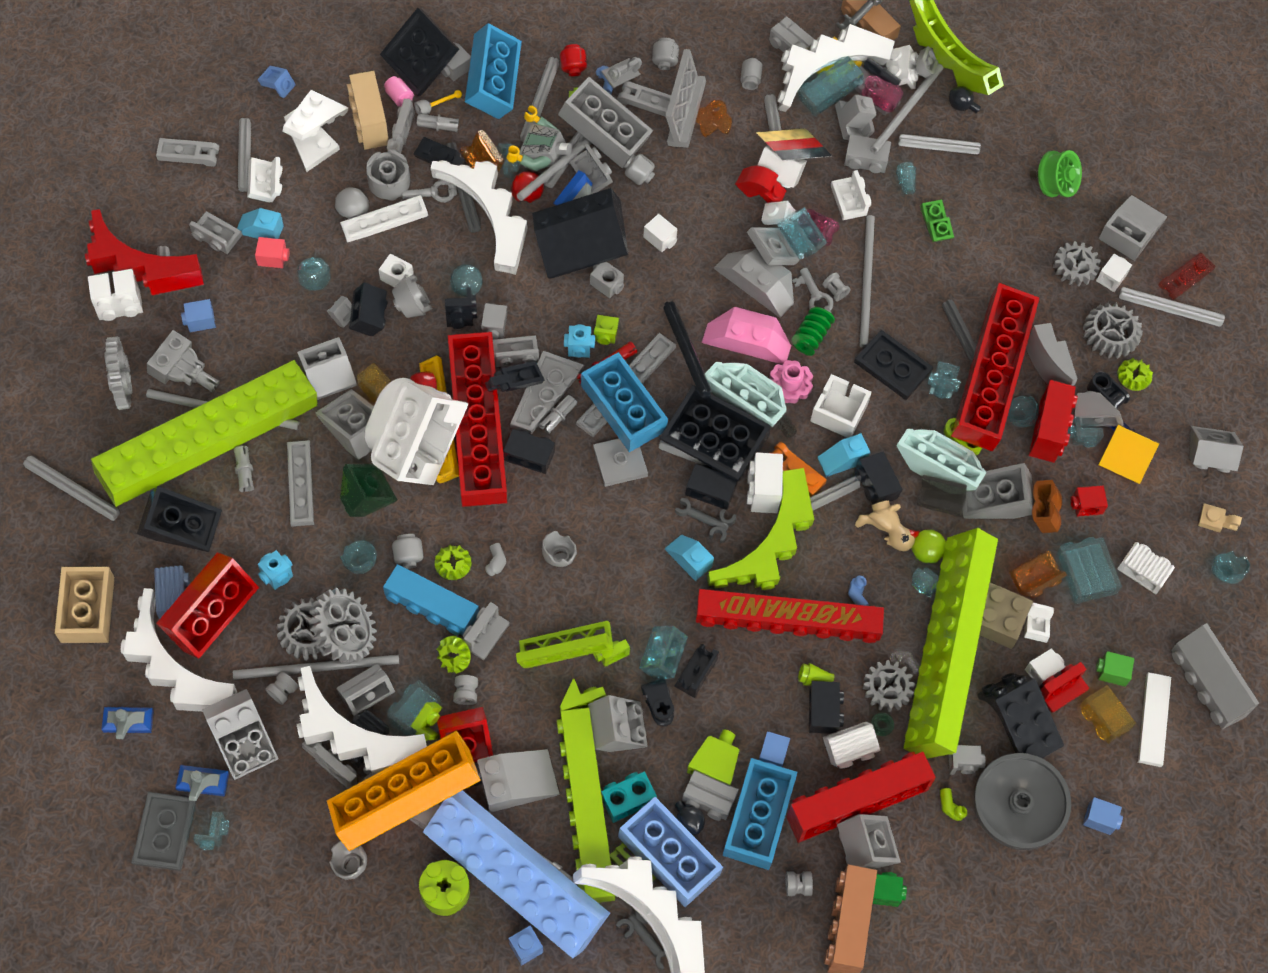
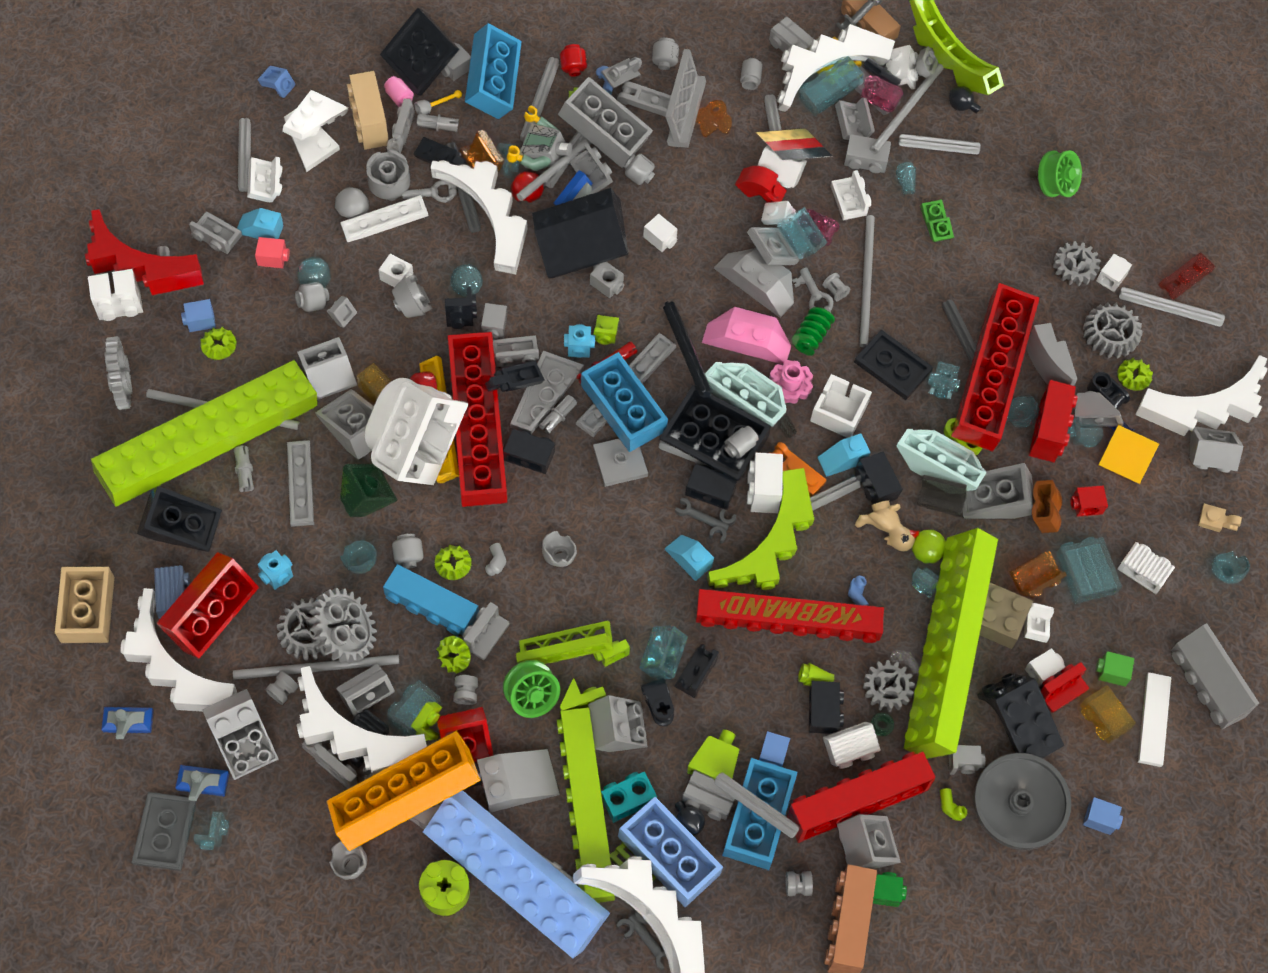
light grey axle [23,456,120,521] -> none
light grey brick [147,330,220,393] -> none
light grey plate [156,138,219,167] -> none
black brick [349,282,388,336] -> none
medium blue brick [509,925,543,966] -> none
light grey brick [842,95,876,129] -> none
light grey slope [1099,195,1167,261] -> none
none -> lime gear [201,327,236,360]
none -> light grey head [295,282,329,312]
none -> bright green wheel [503,660,560,718]
none -> light grey axle [714,772,799,838]
none -> light grey brick [725,426,759,458]
none -> white arch [1135,355,1268,436]

